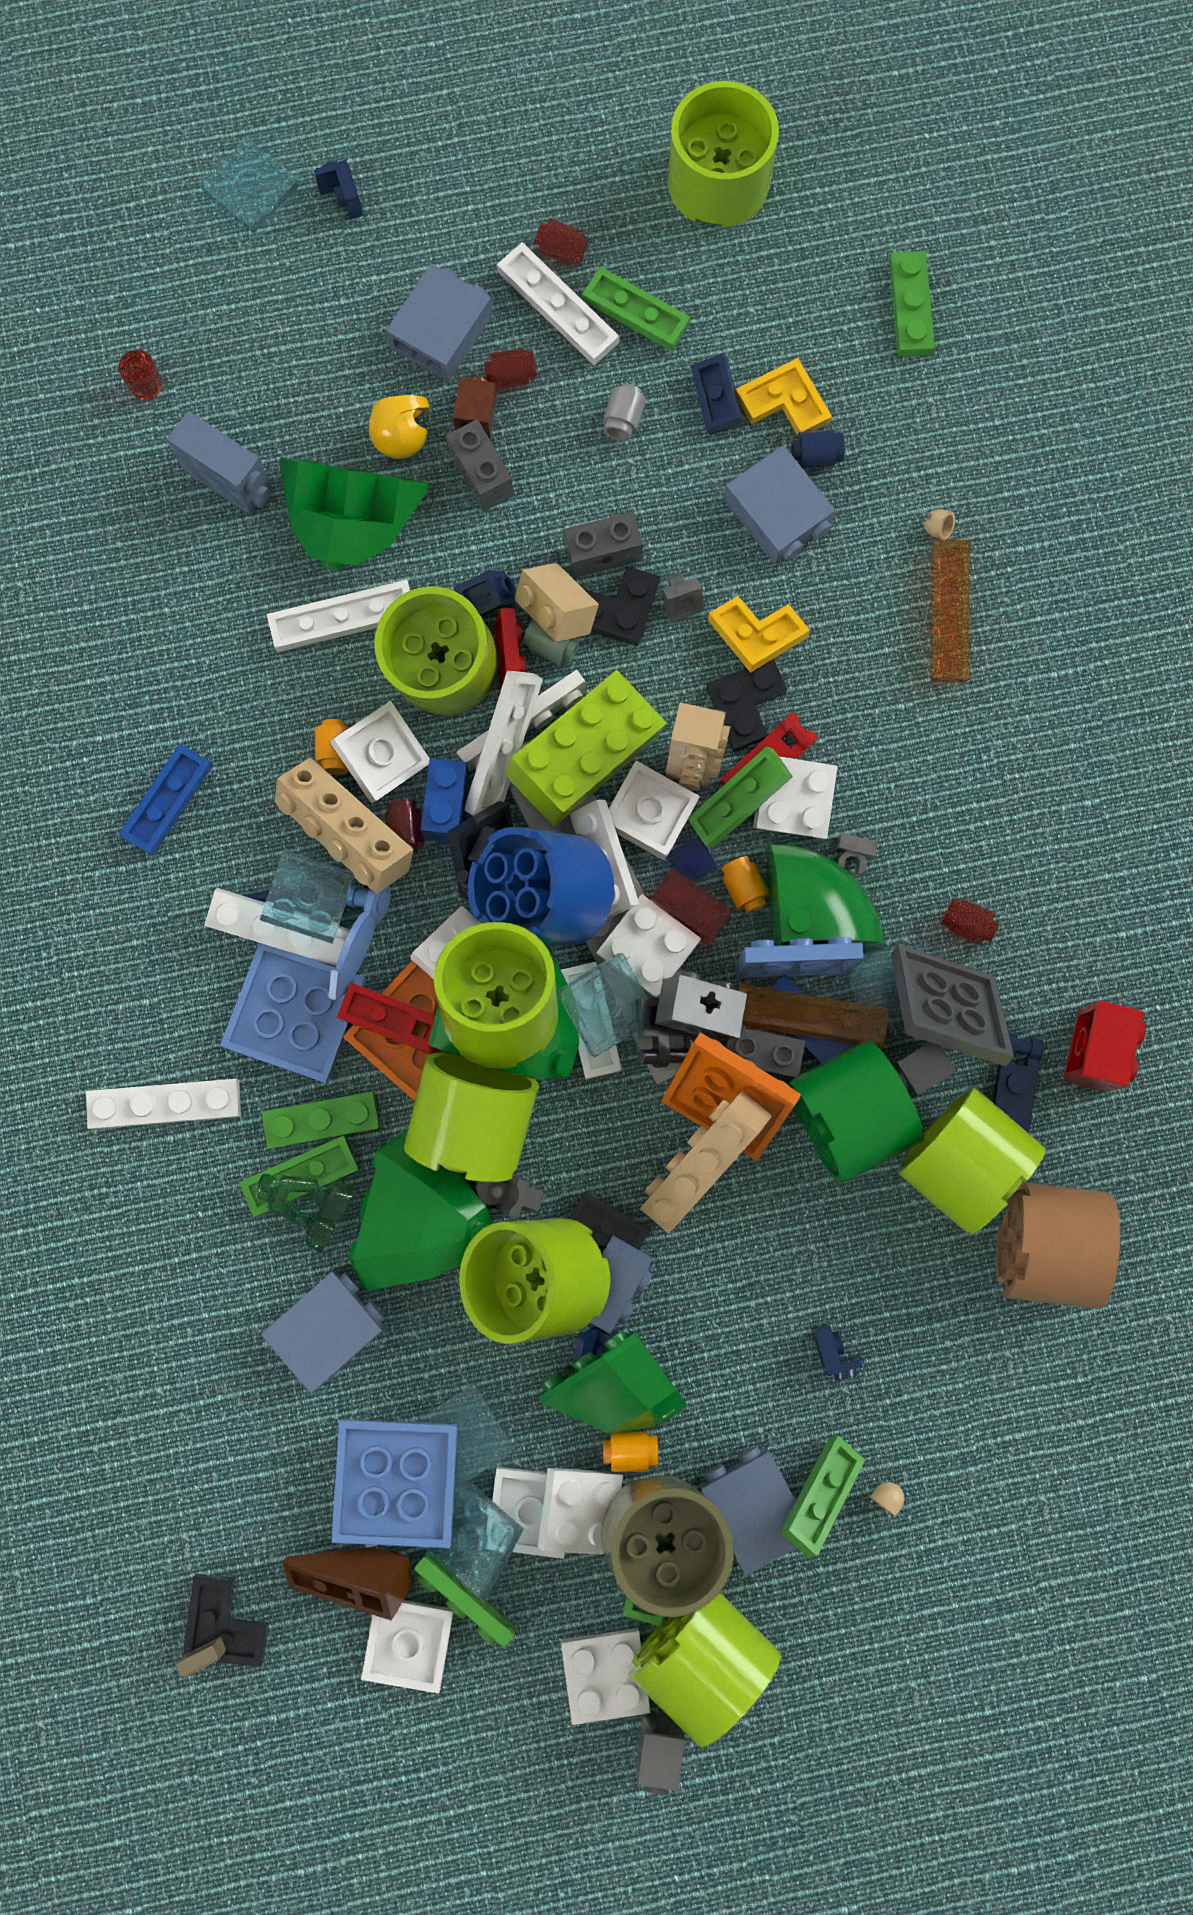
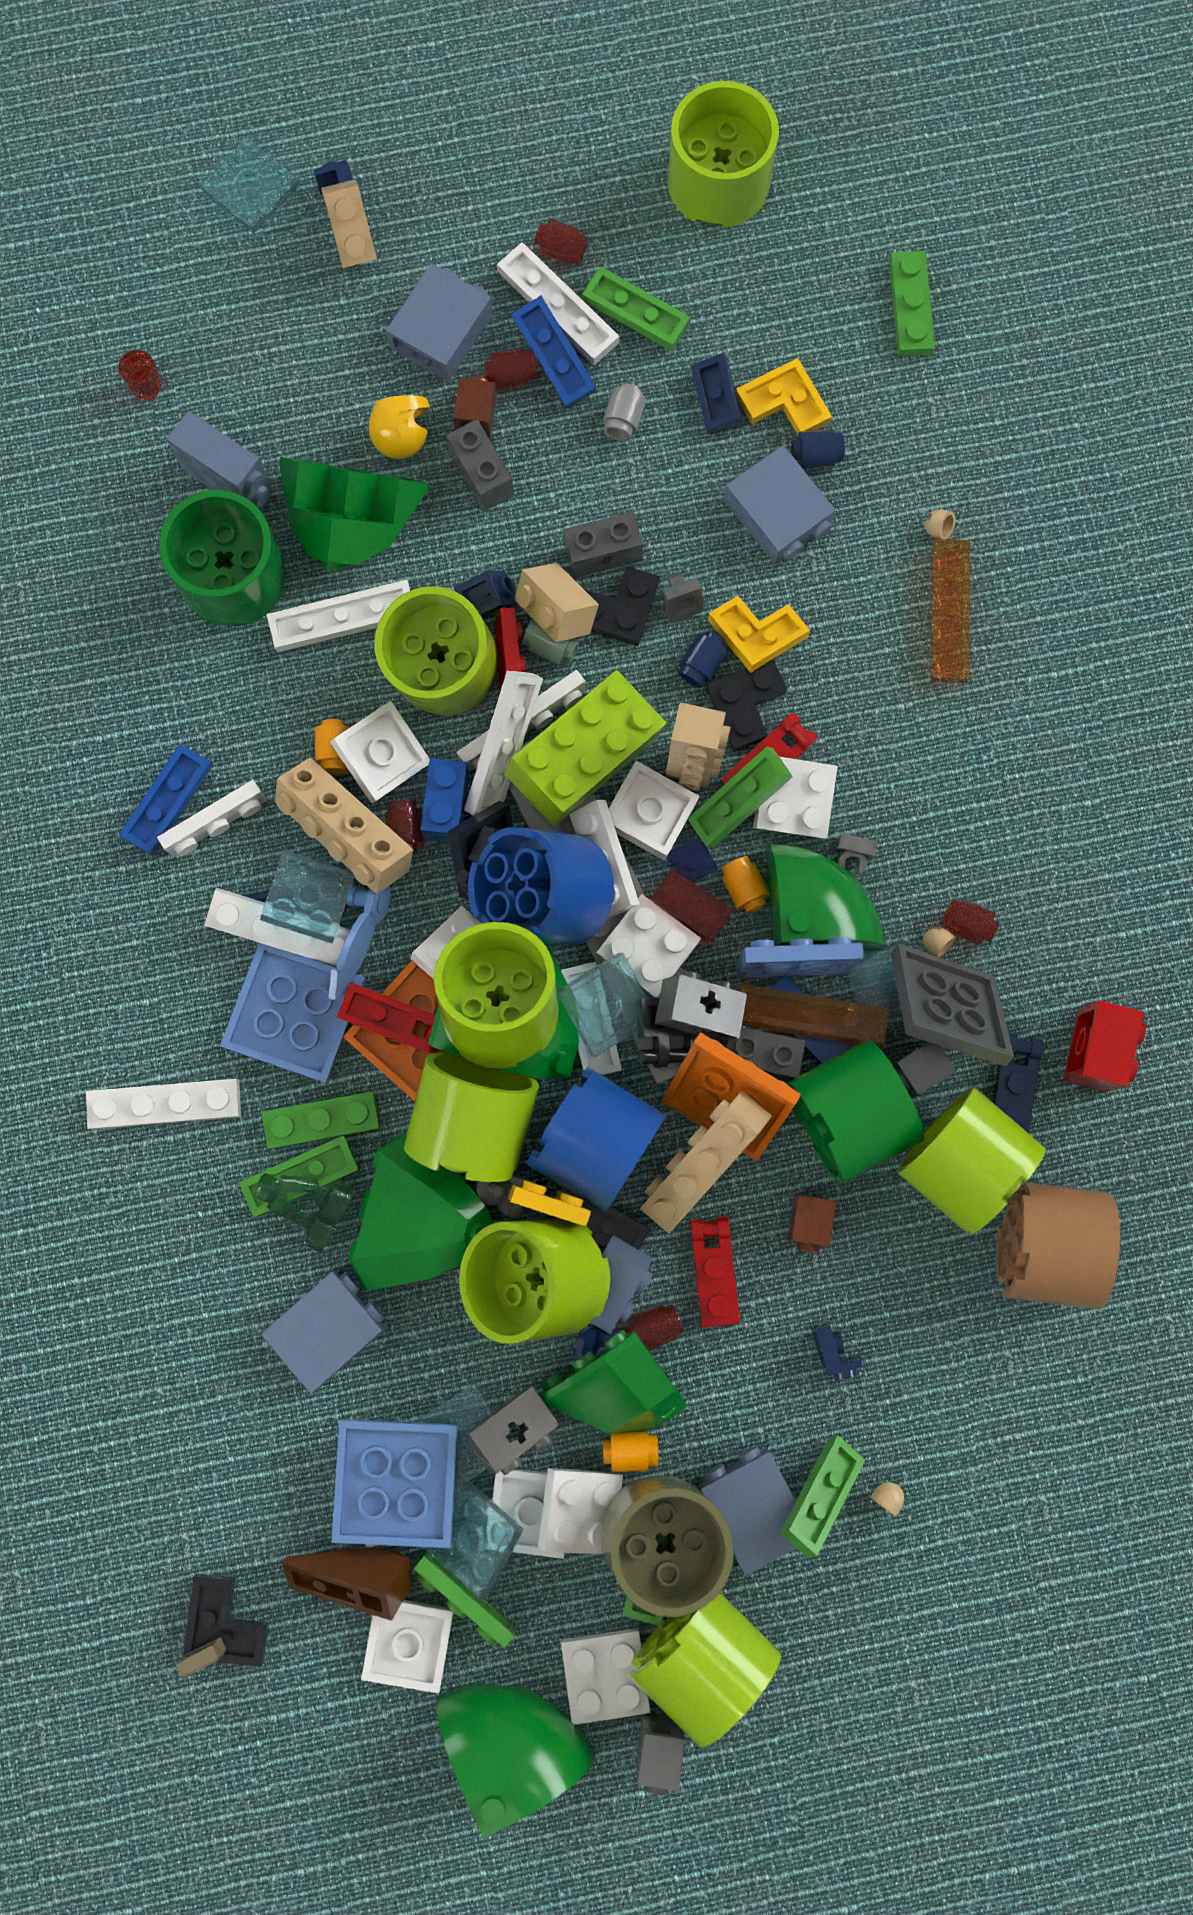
none -> white plate [157,780,267,857]
none -> green brick [159,490,285,625]
none -> tan brick [321,180,377,268]
none -> green brick [436,1683,595,1839]
none -> dark grey brick [463,1386,559,1476]
none -> yellow plate [508,1180,591,1226]
none -> blue plate [511,295,597,409]
none -> blue brick [527,1067,666,1214]
none -> clear red brick [624,1304,683,1351]
none -> dark blue brick [677,631,728,688]
none -> red plate [690,1216,740,1328]
none -> copper brick [788,1195,836,1253]
none -> tan hinge [922,927,956,958]

